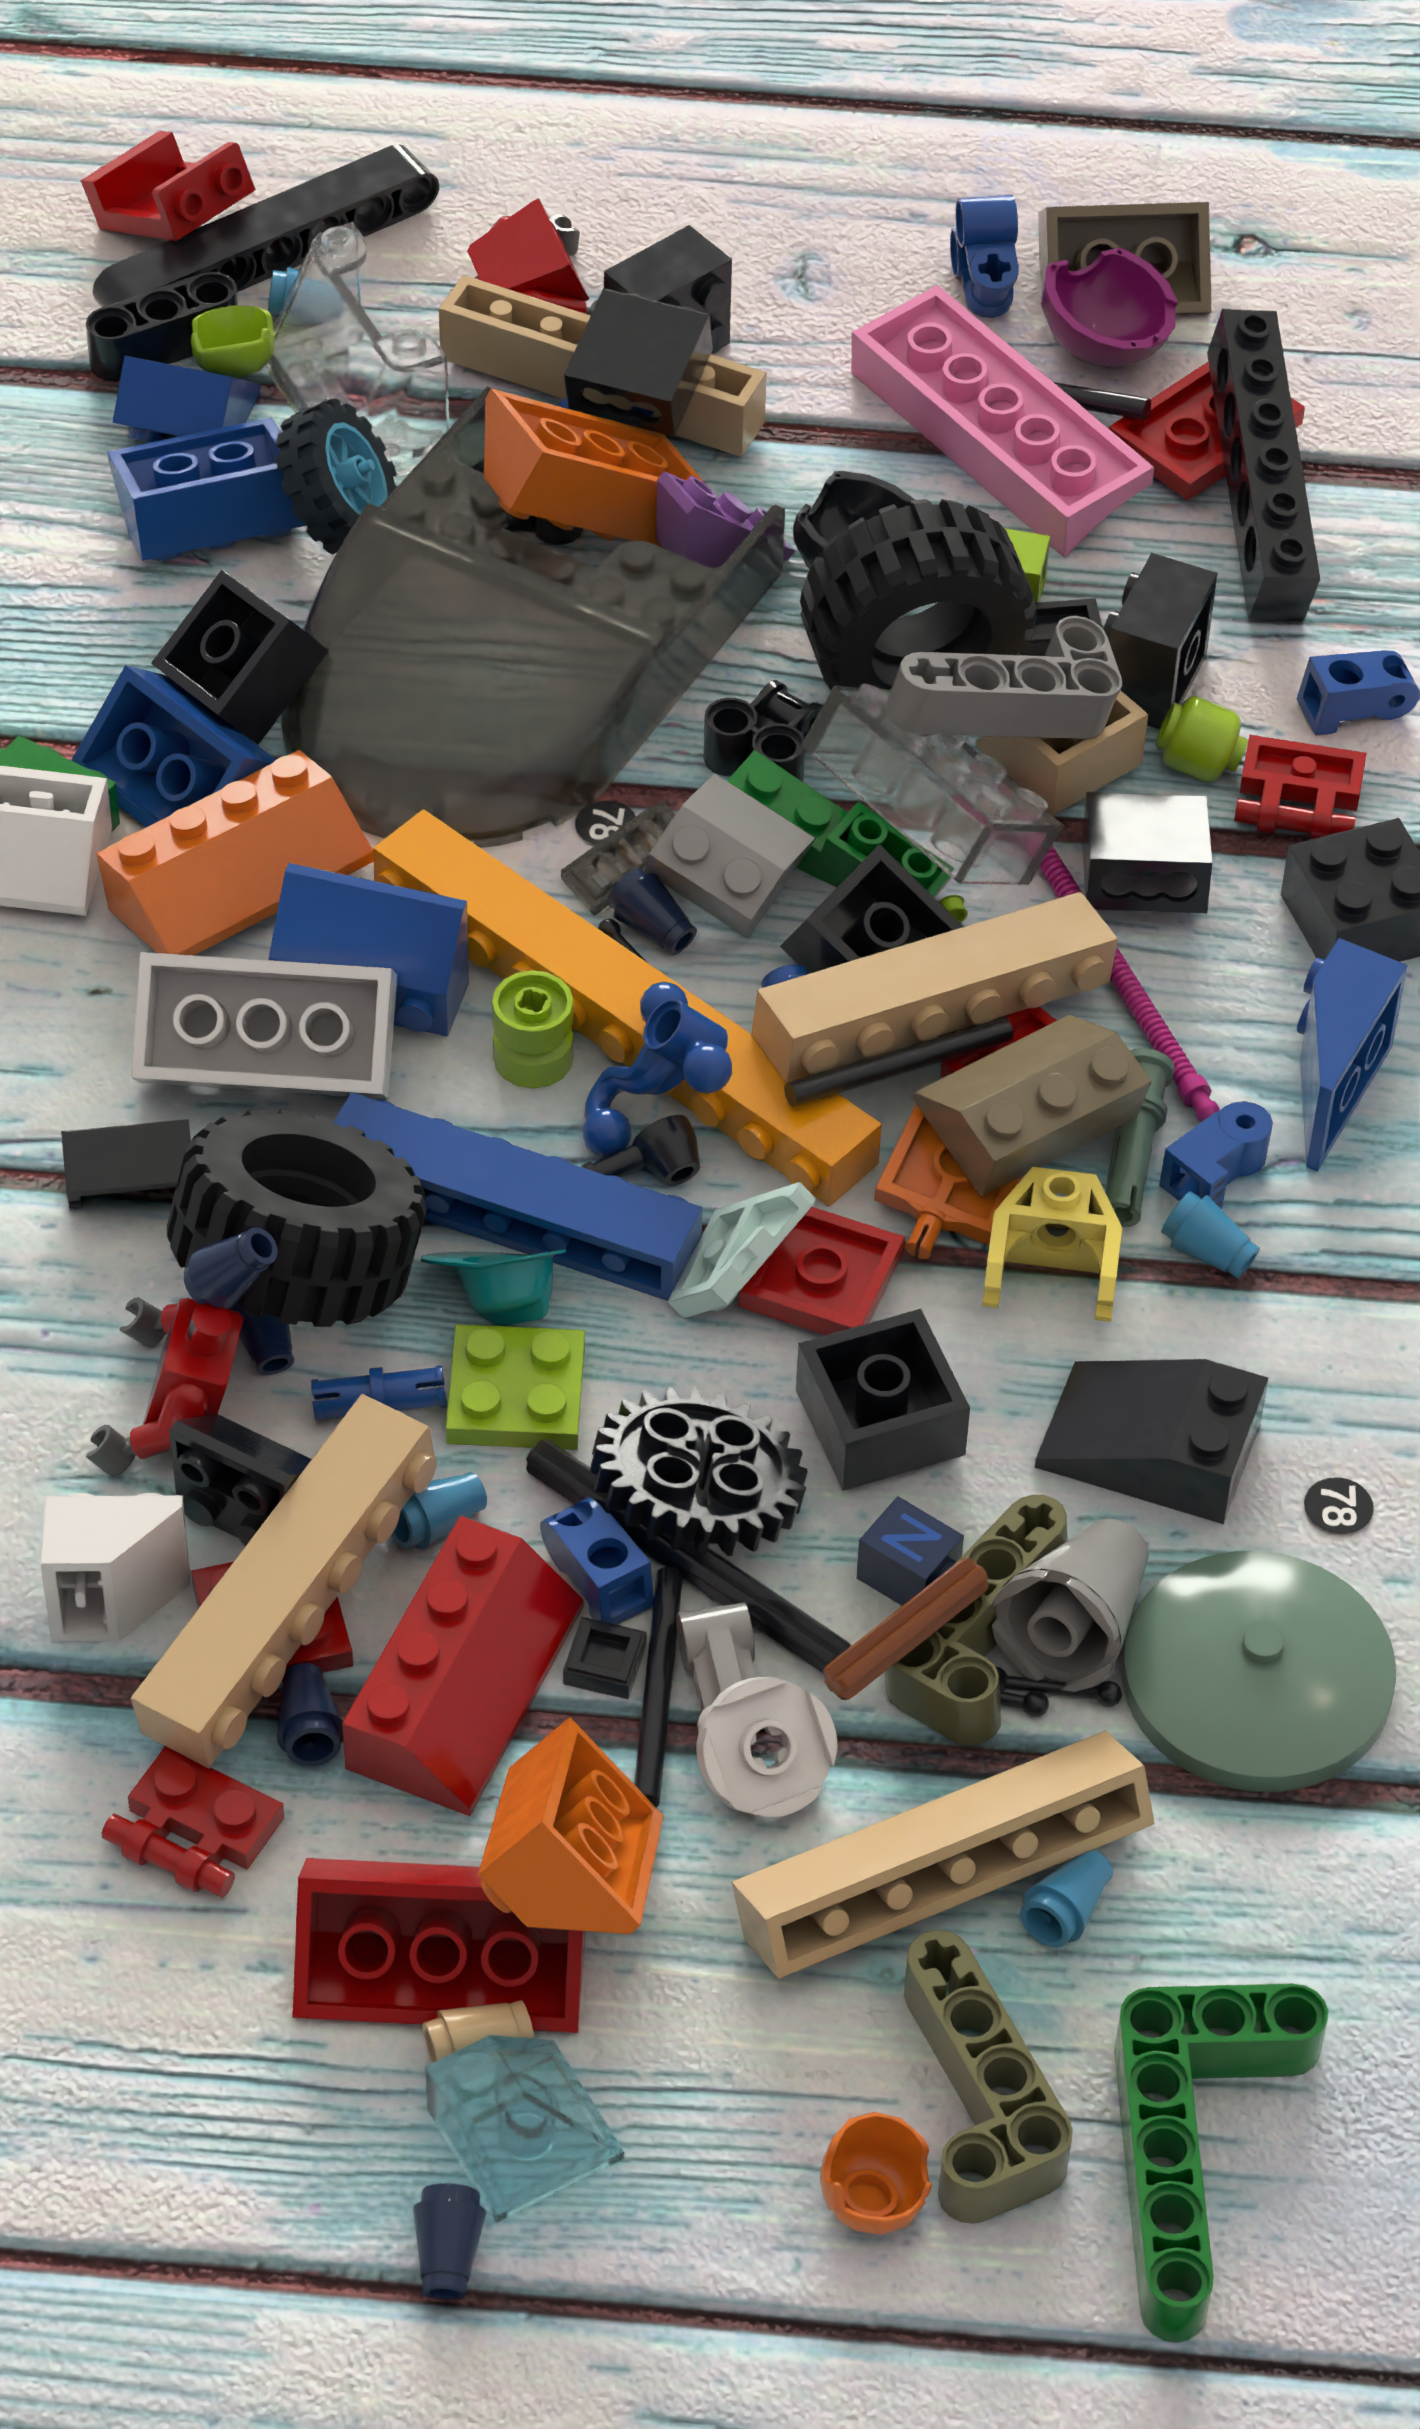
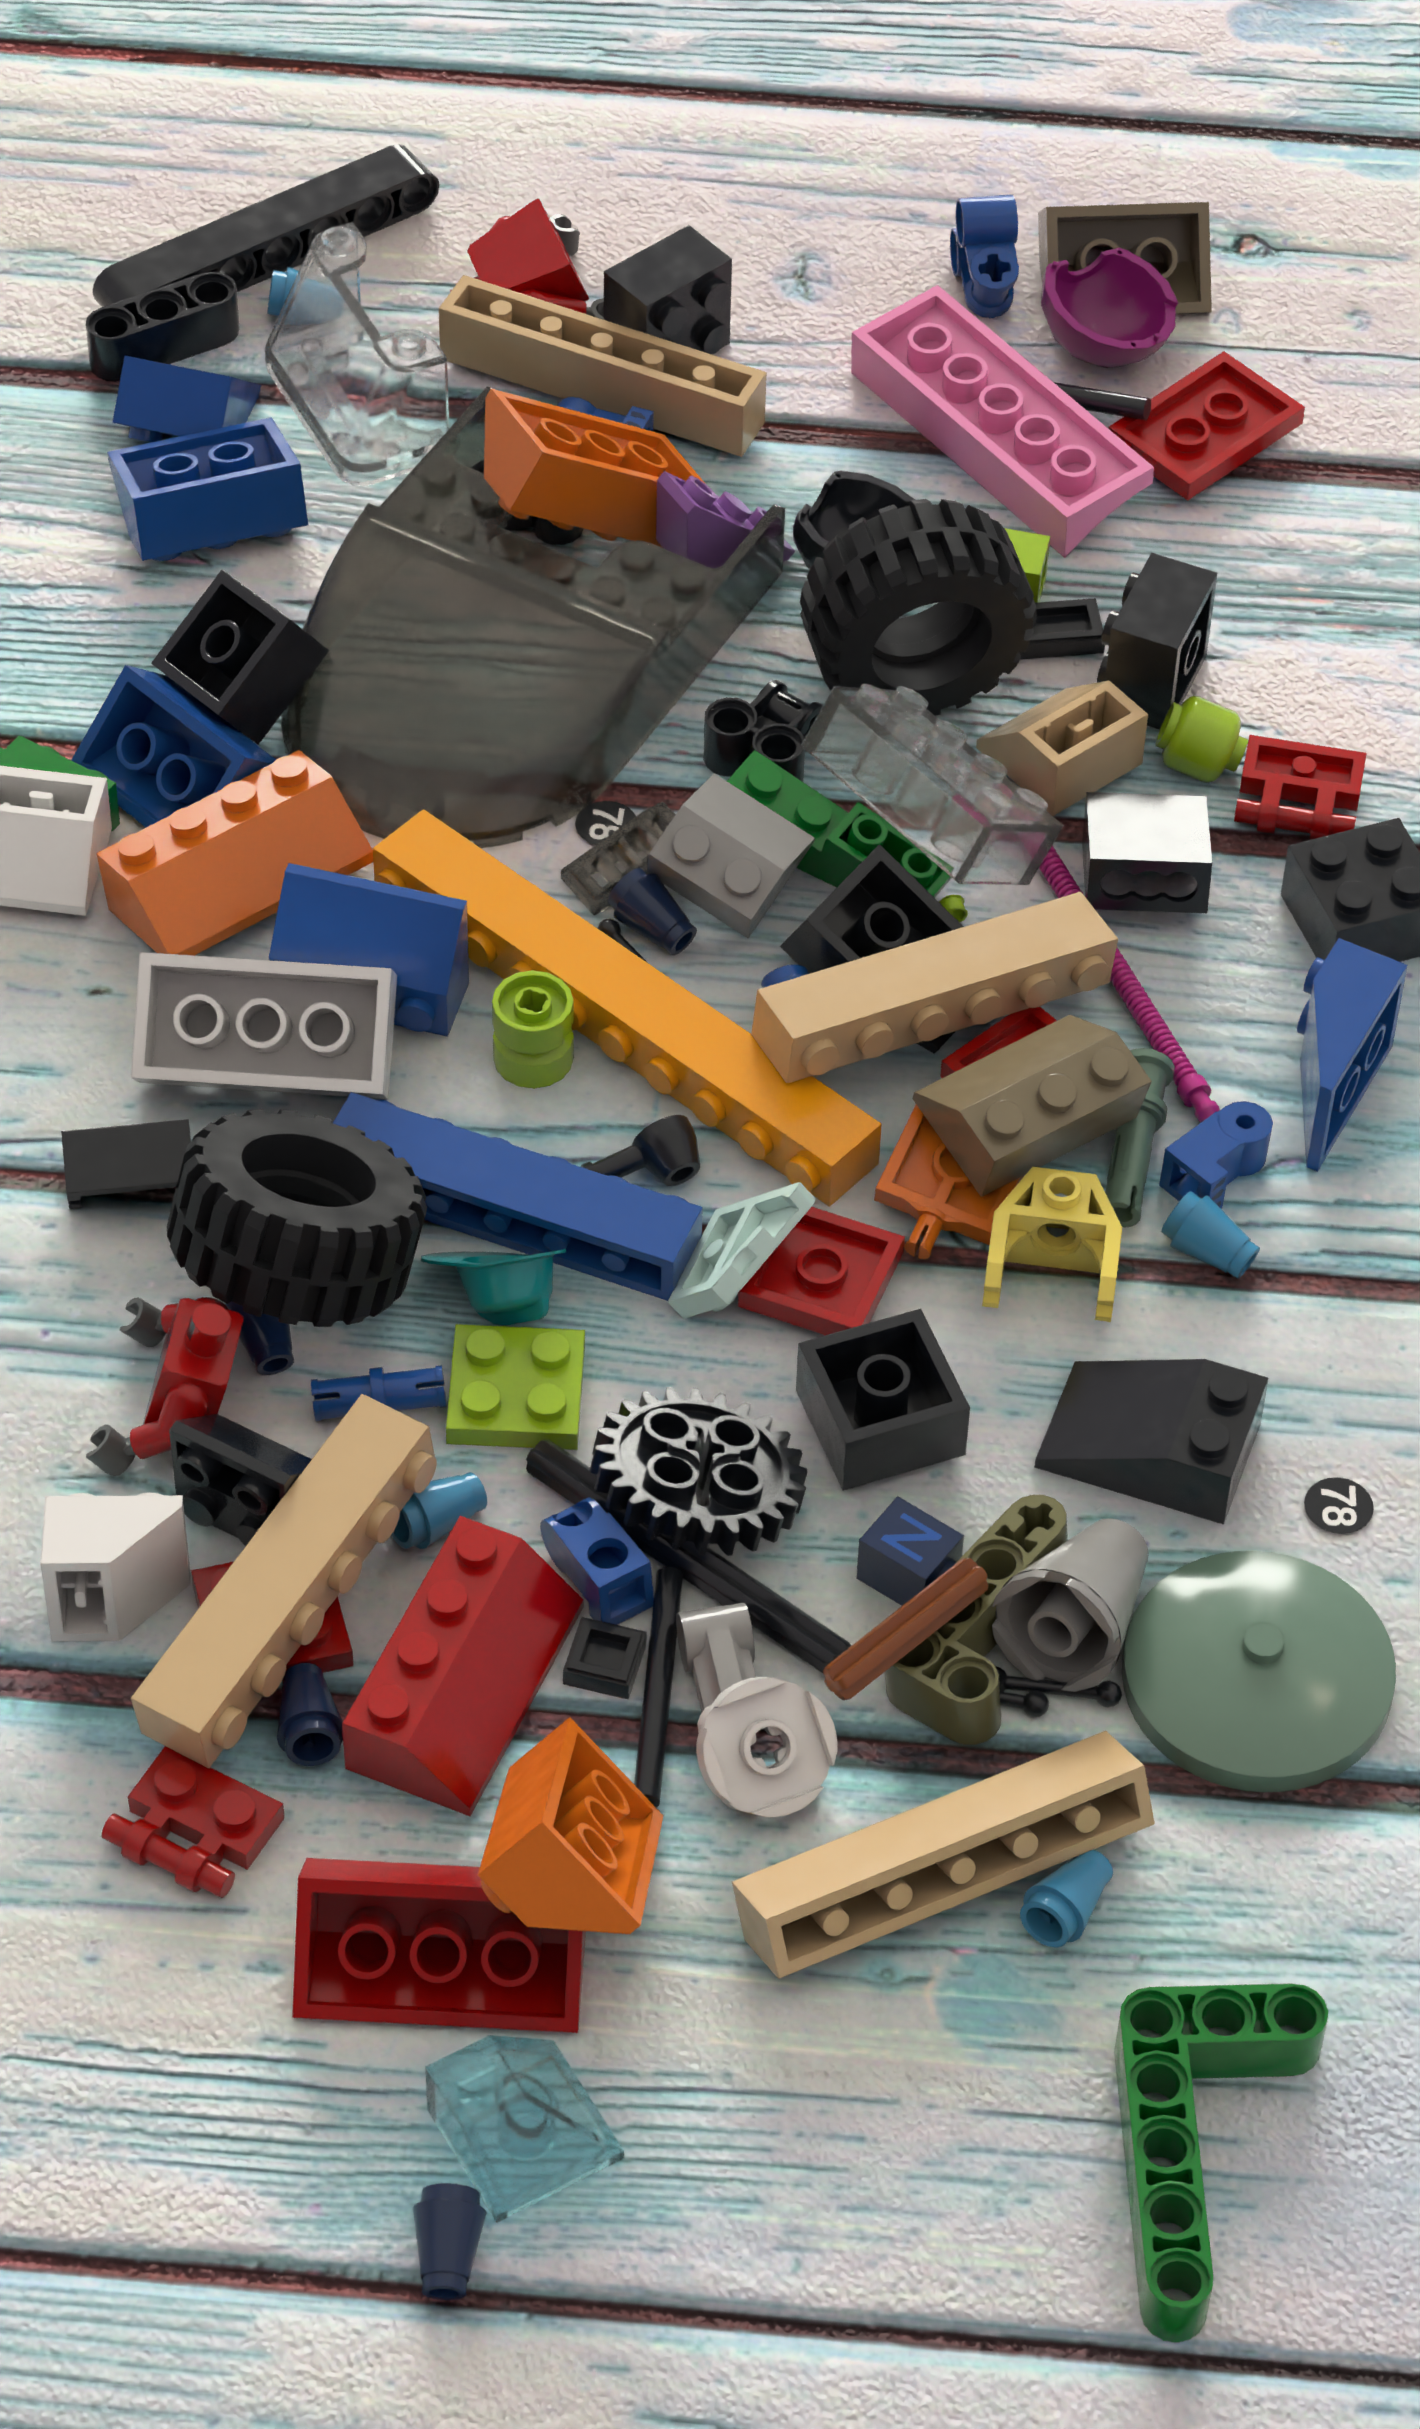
red panel [80,130,256,241] -> none
dark blue cone [183,1227,278,1308] -> none
lime hair [191,305,275,379] -> none
black wheel [276,399,402,558] -> none
tan cone [422,2000,534,2080] -> none
black piece [564,288,713,437] -> none
blue piece [583,981,732,1157] -> none
black bar [784,1018,1013,1107] -> none
orange hair [820,2112,932,2235] -> none
light grey beam [885,616,1122,739] -> none
olive beam [904,1930,1073,2224] -> none
black brick [1207,309,1320,621] -> none
blue leg [1297,650,1420,735] -> none

